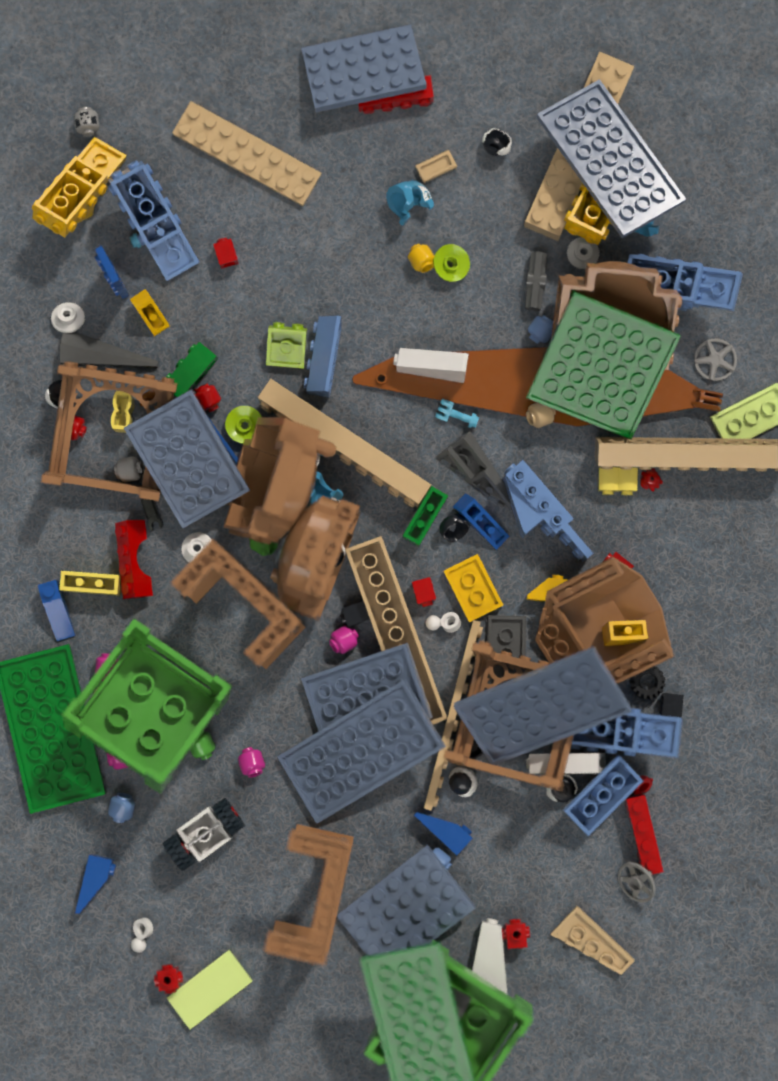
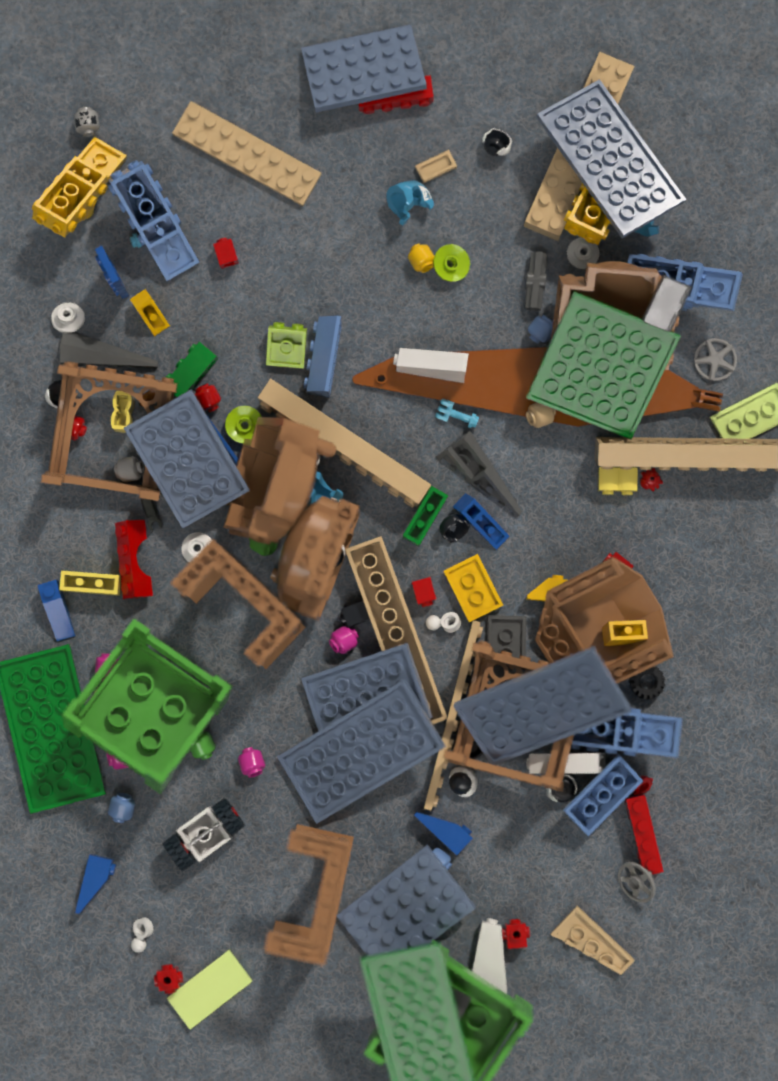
medium blue wedge [503,460,593,562] -> none
black brick [660,693,684,718] -> none
none -> piece [642,275,691,332]

